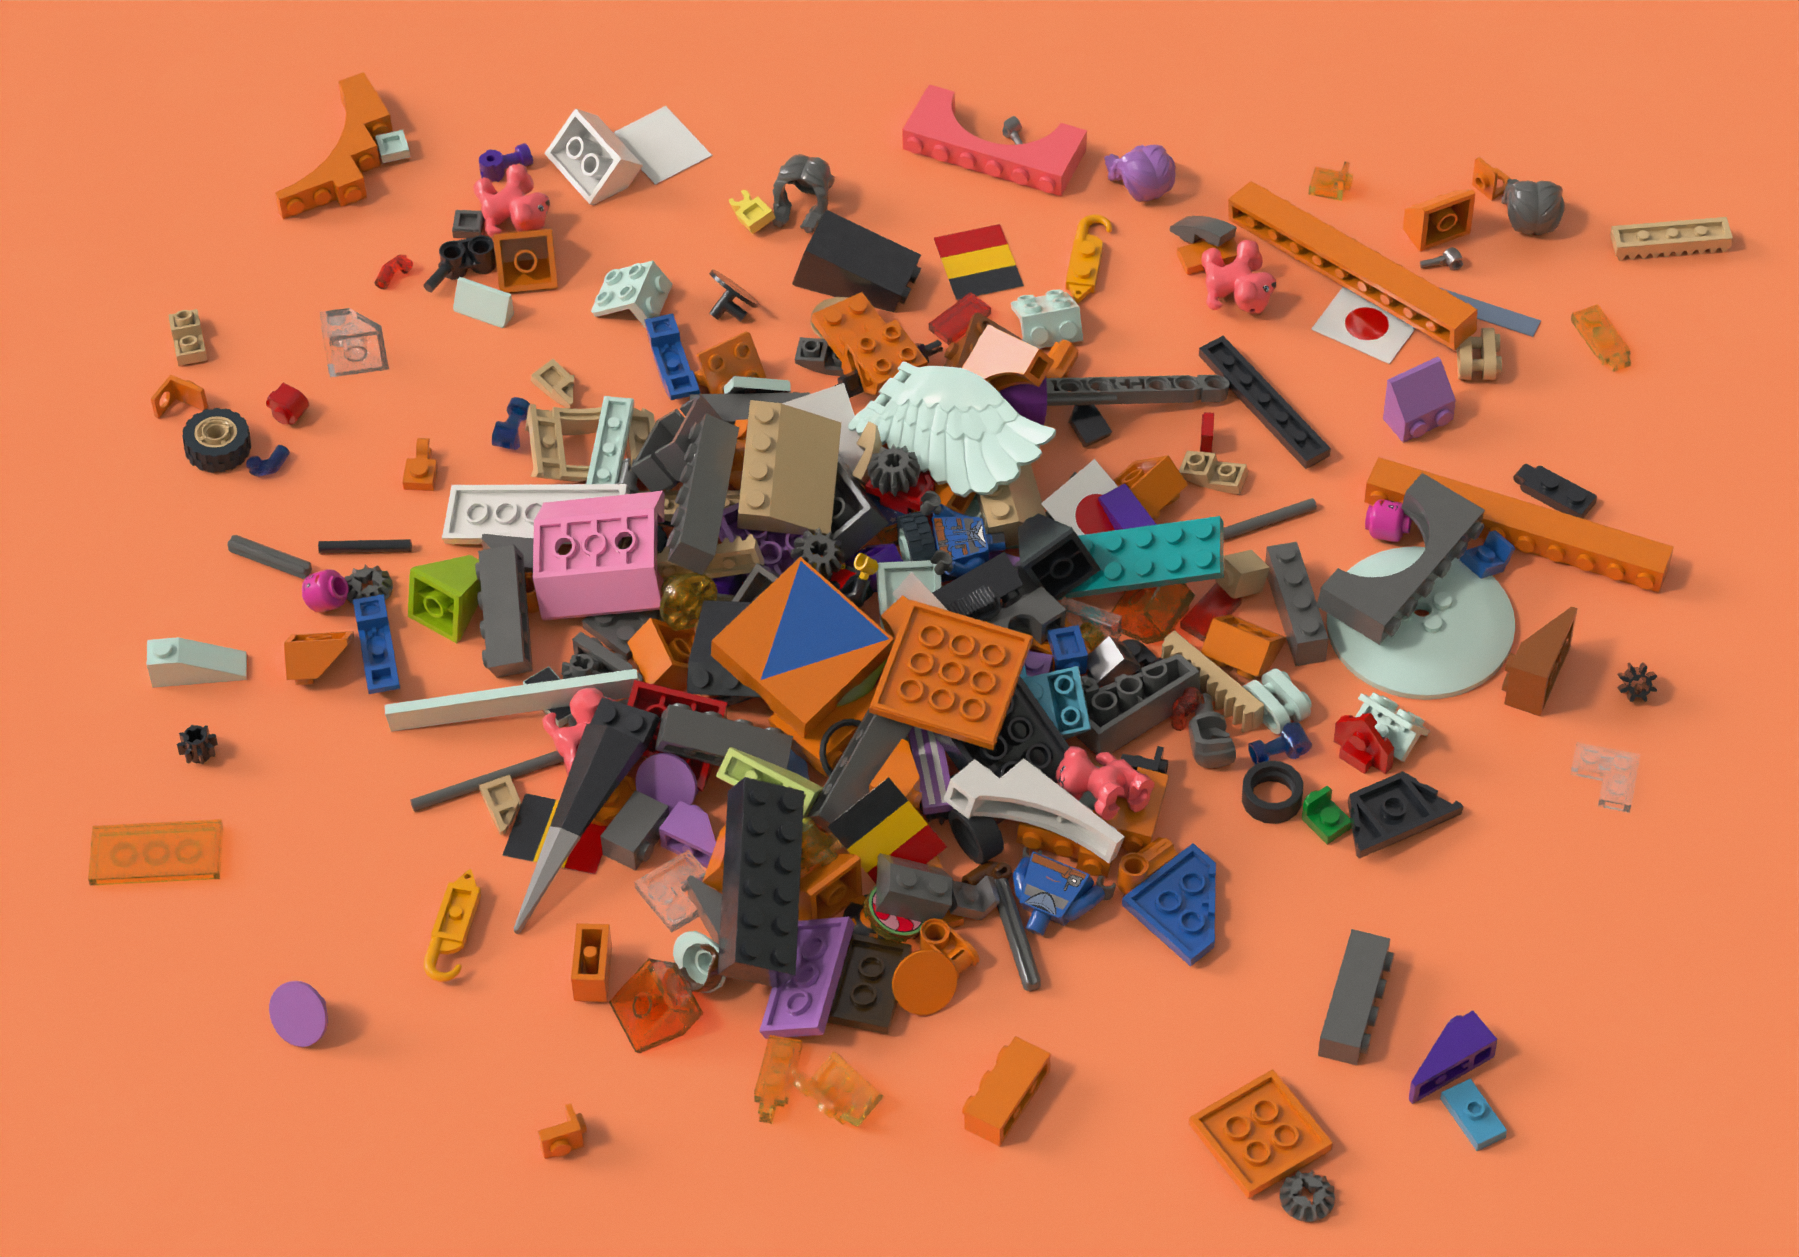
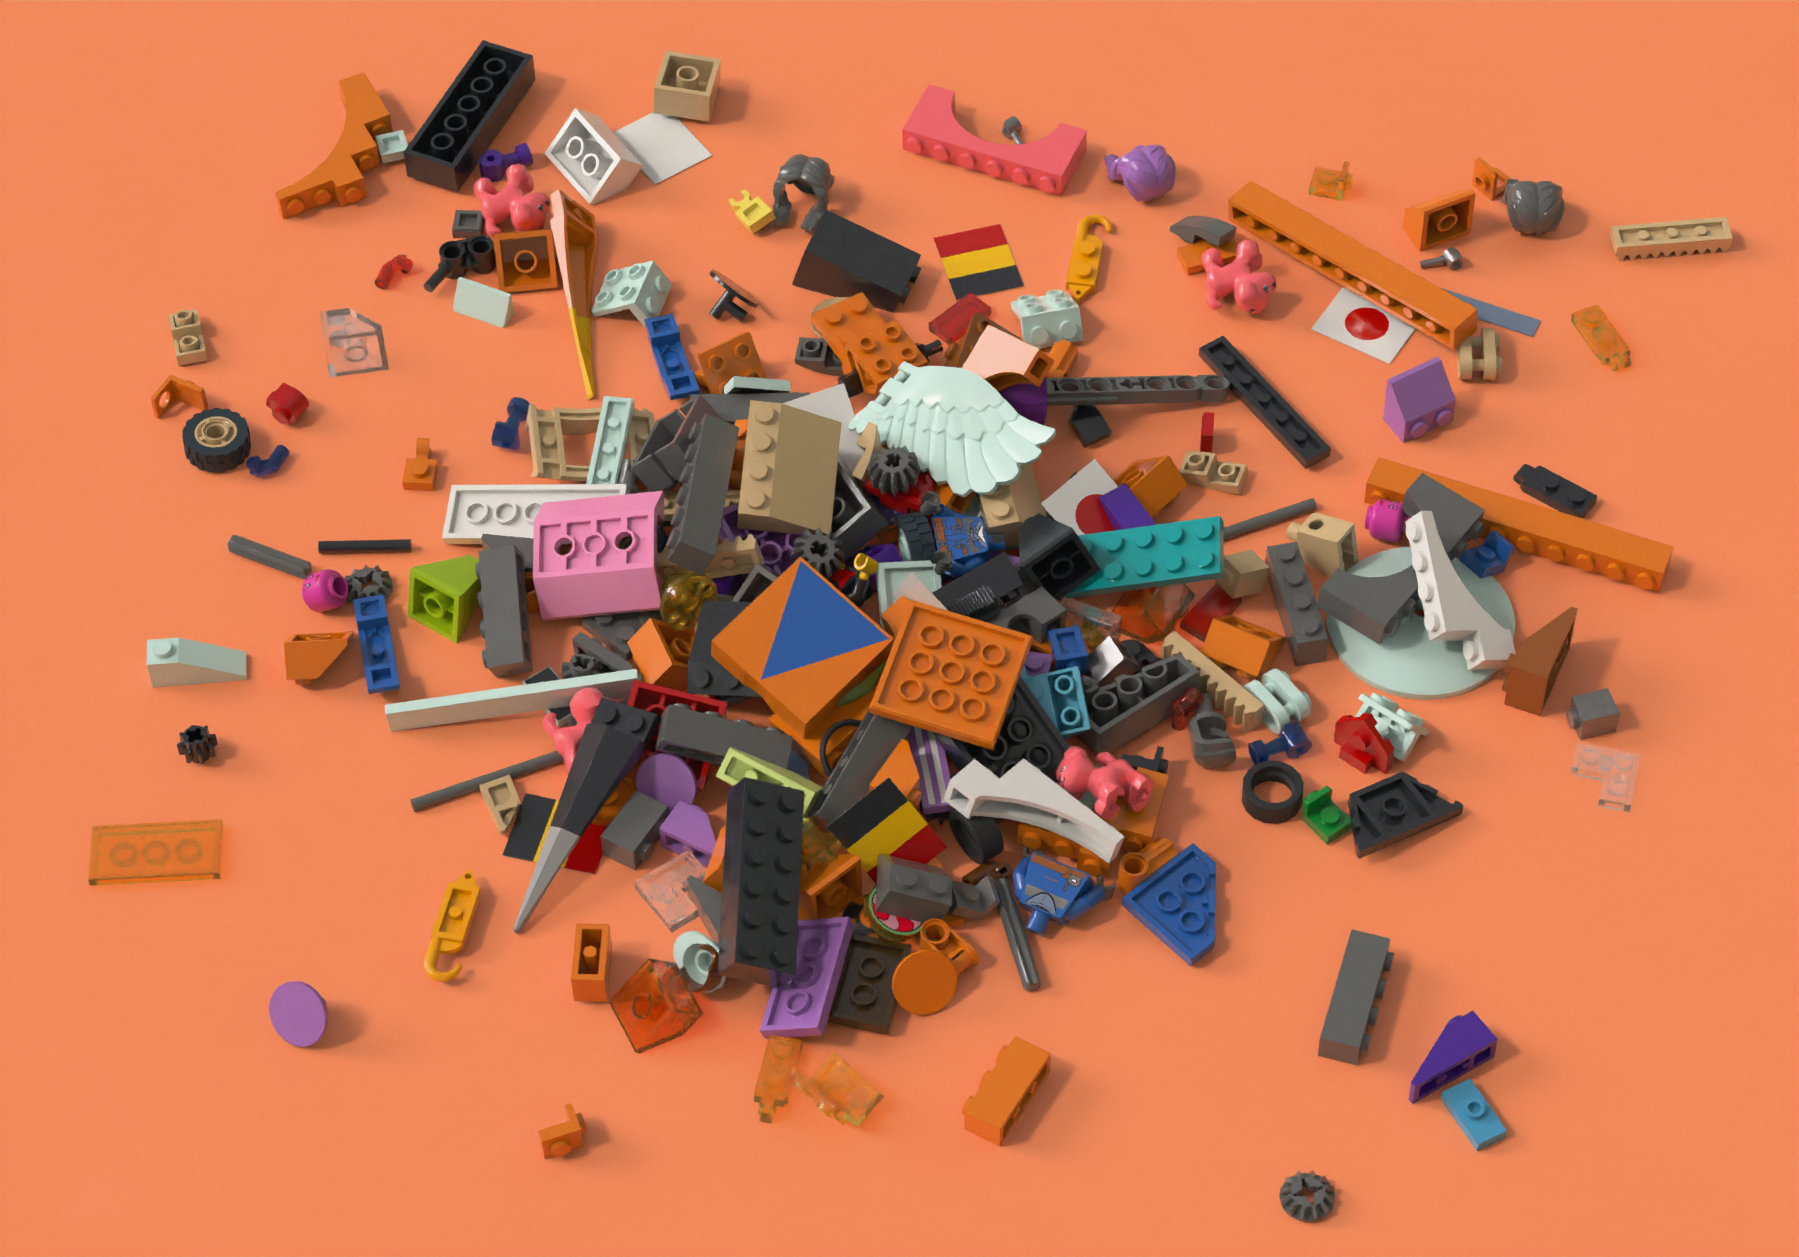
tan slope [530,359,574,408] -> none
orange plate [1189,1069,1333,1199] -> none
black gear [1617,662,1657,702] -> none
none -> black brick [403,40,536,192]
none -> orange plate [550,189,599,400]
none -> tan brick [654,51,721,122]
none -> tan torso [1286,513,1358,578]
none -> white arch [1405,511,1516,670]
none -> flat silver brick [1566,688,1620,740]

